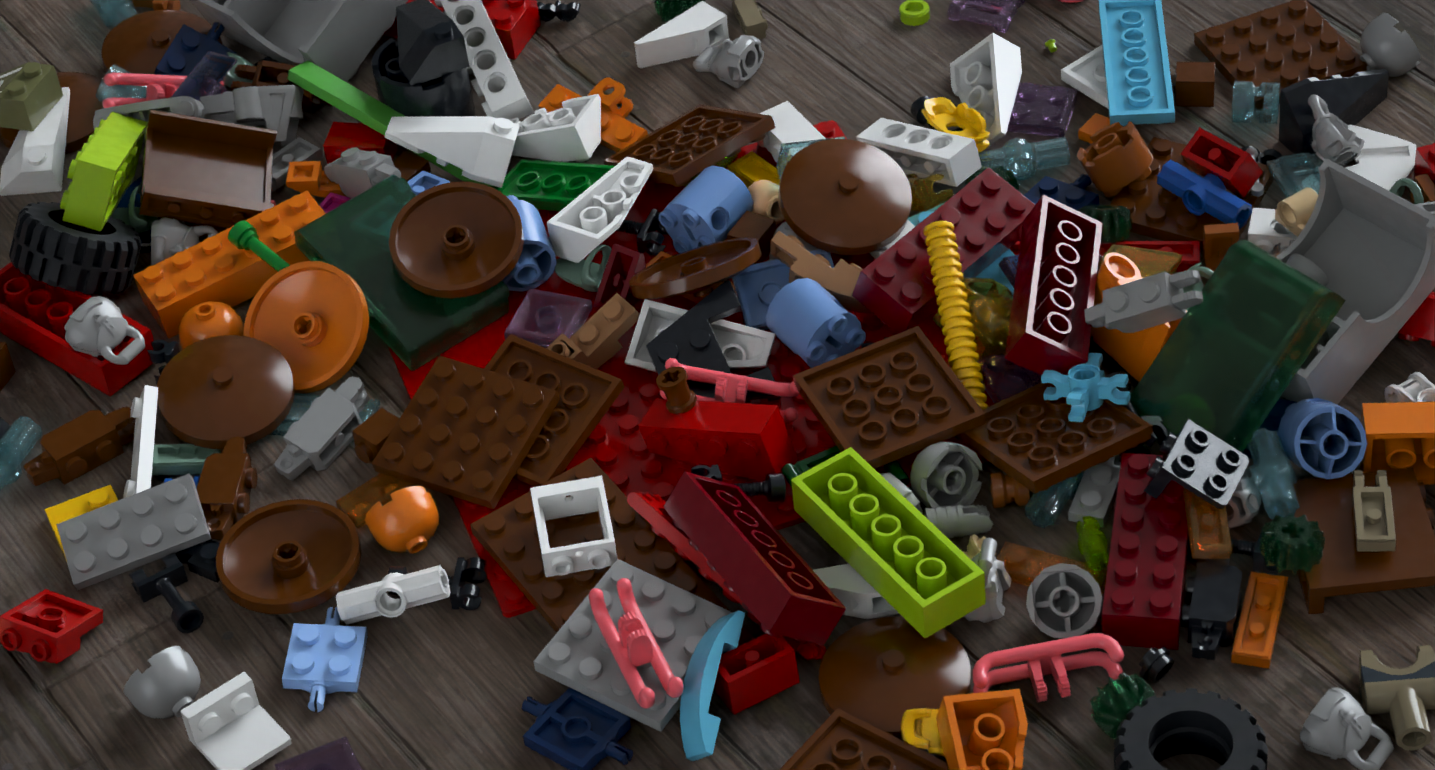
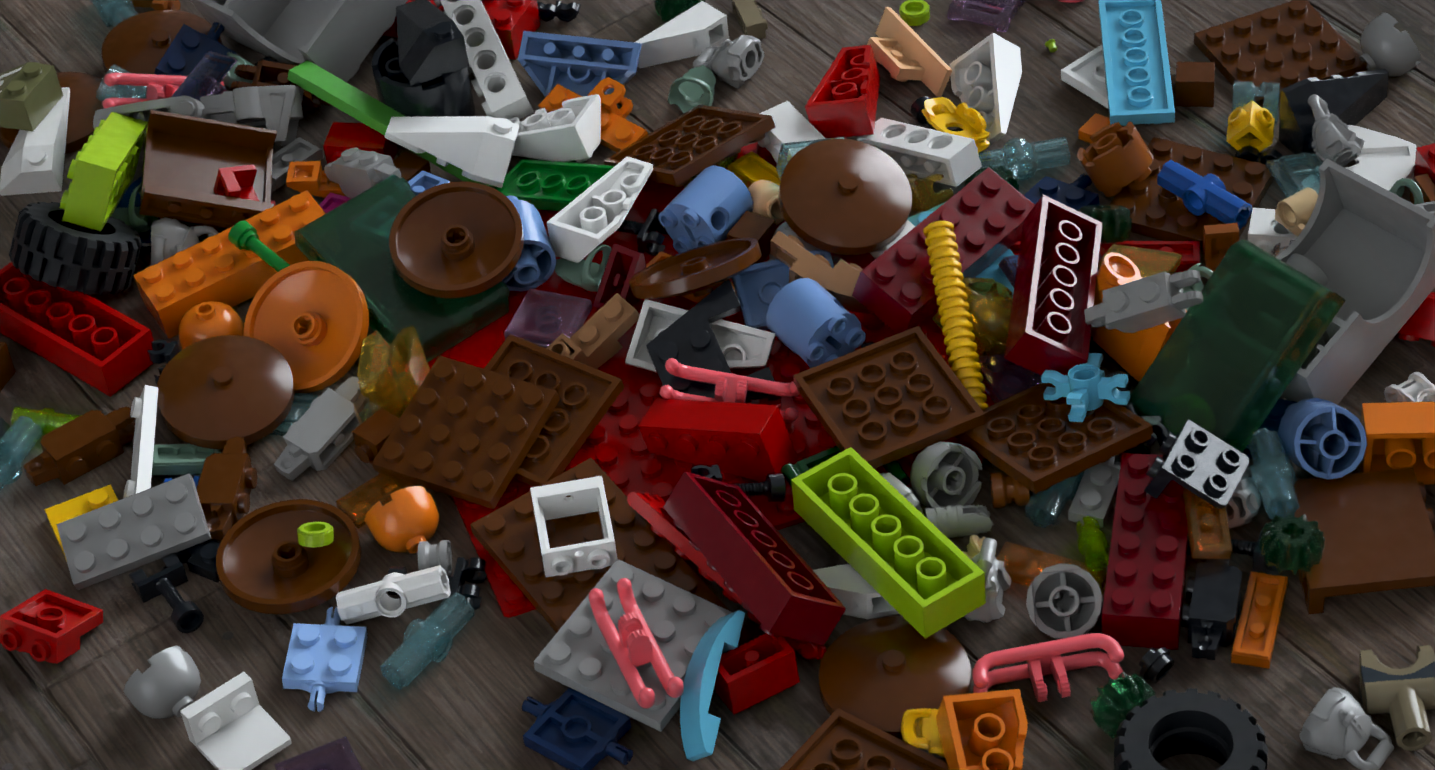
light grey piece [64,296,145,365] -> none
reddish brown bush [656,367,697,414] -> none
clear purple plate [1007,82,1077,138] -> none
red brick [1180,127,1263,198] -> none
light grey hinge [1246,147,1264,197] -> none
dark tan hinge [1352,470,1396,551] -> none
none -> clear neon green pin [11,406,81,435]
none -> red panel [214,165,259,201]
none -> lime tile [297,522,334,548]
none -> clear yellow piece [357,326,430,418]
none -> clear light blue piece [380,592,475,689]
none -> light grey wheel [418,540,452,576]
none -> medium blue wedge [518,31,641,97]
none -> sand green piece [668,65,716,113]
none -> red wedge [805,45,880,140]
none -> light nougat bracket [867,7,952,97]
none -> yellow brick [1226,100,1275,152]

